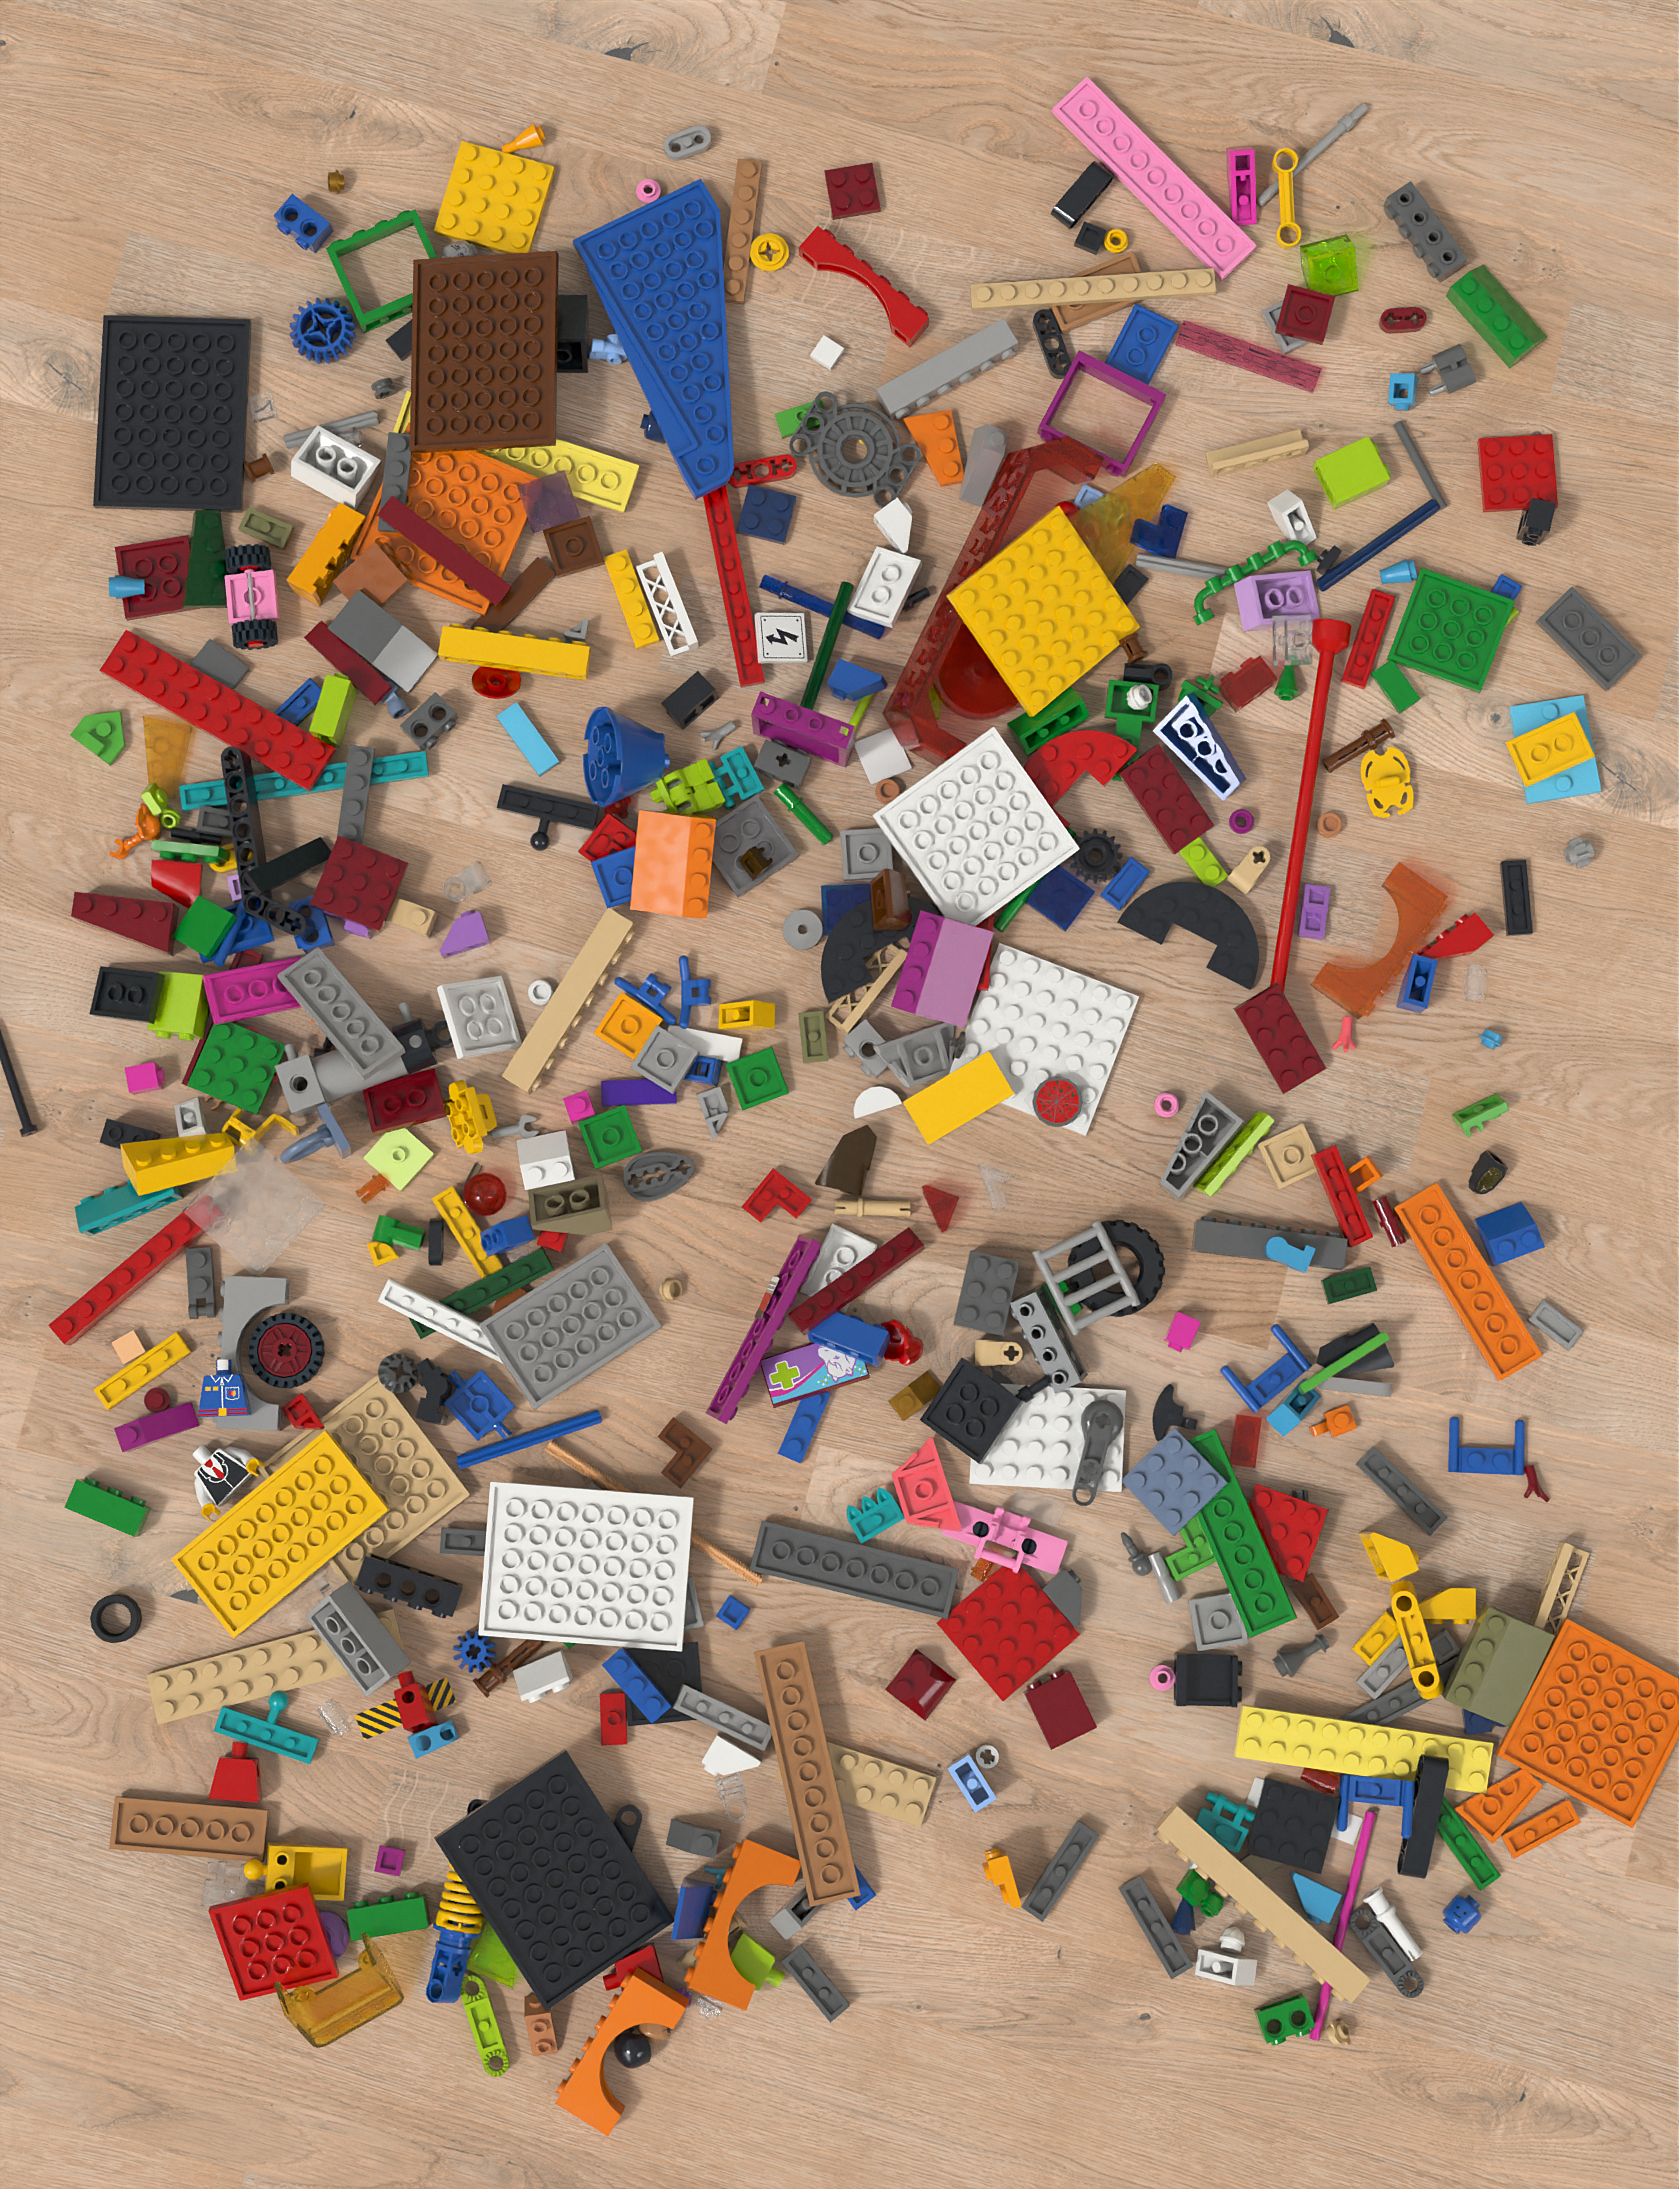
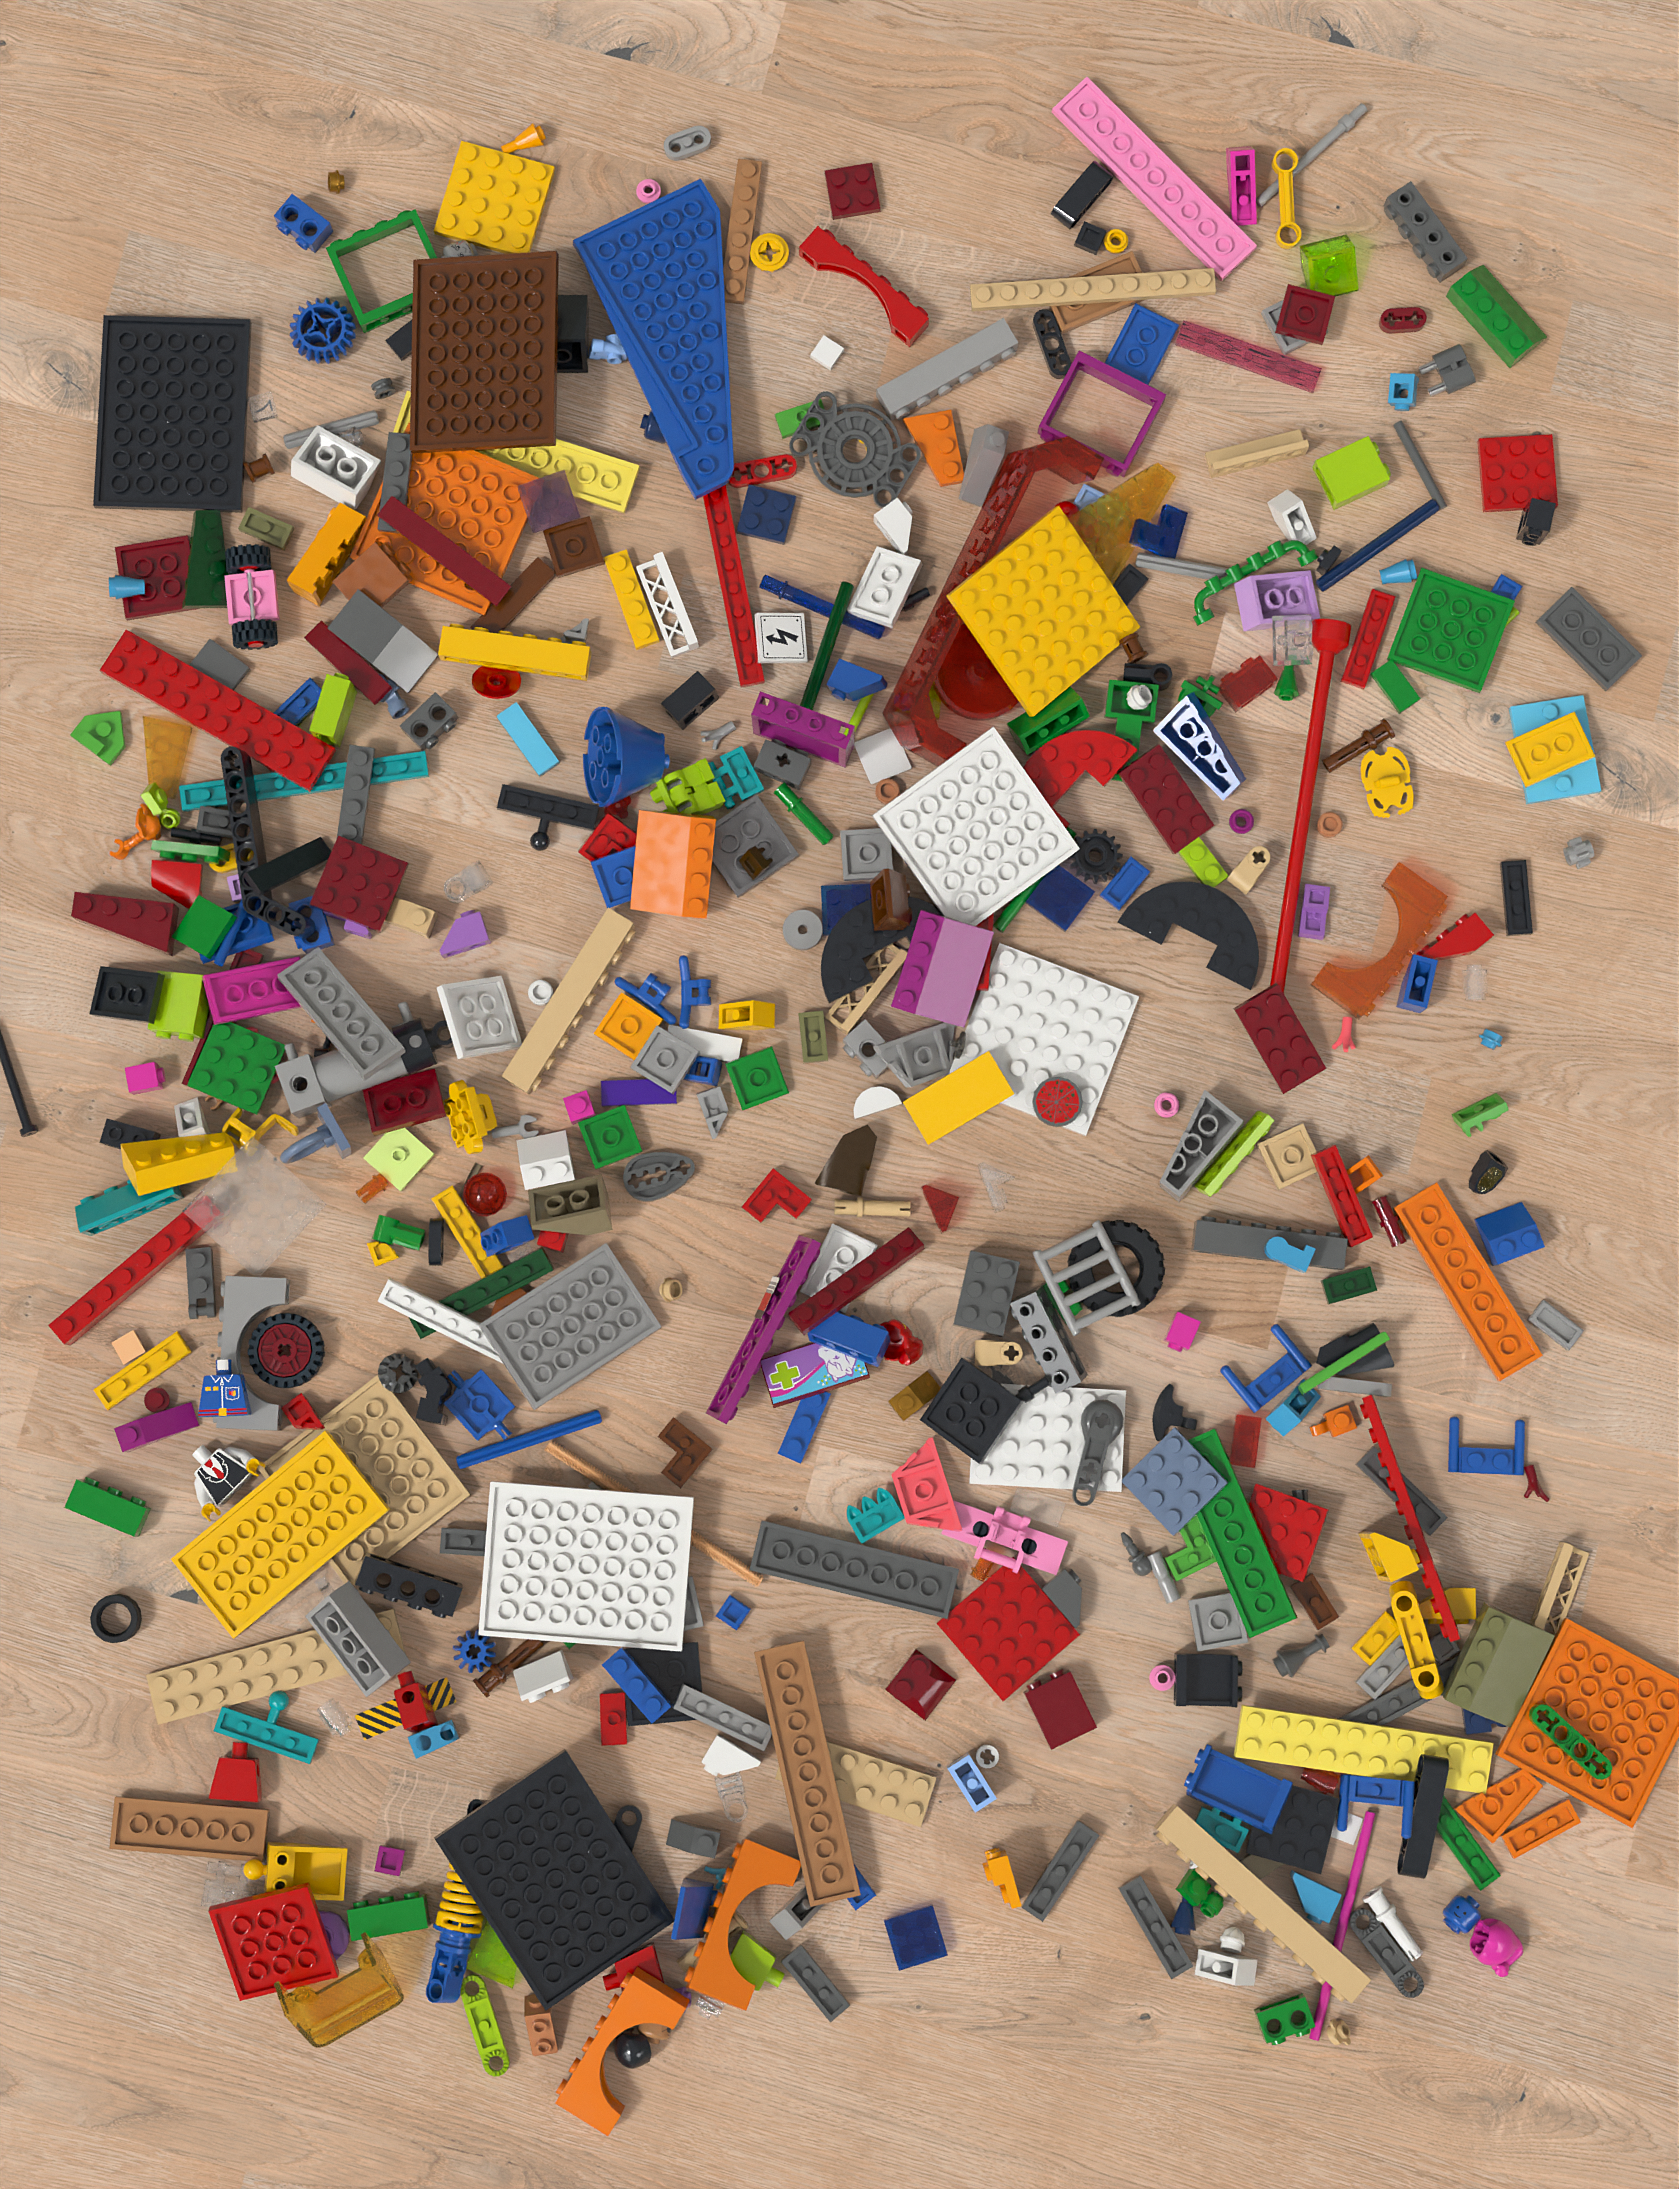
none -> clear blue plate [884,1904,948,1971]
none -> blue panel [1184,1744,1293,1834]
none -> red plate [1360,1395,1461,1642]
none -> dark pink piece [1470,1918,1523,1977]
none -> green beam [1529,1703,1612,1780]

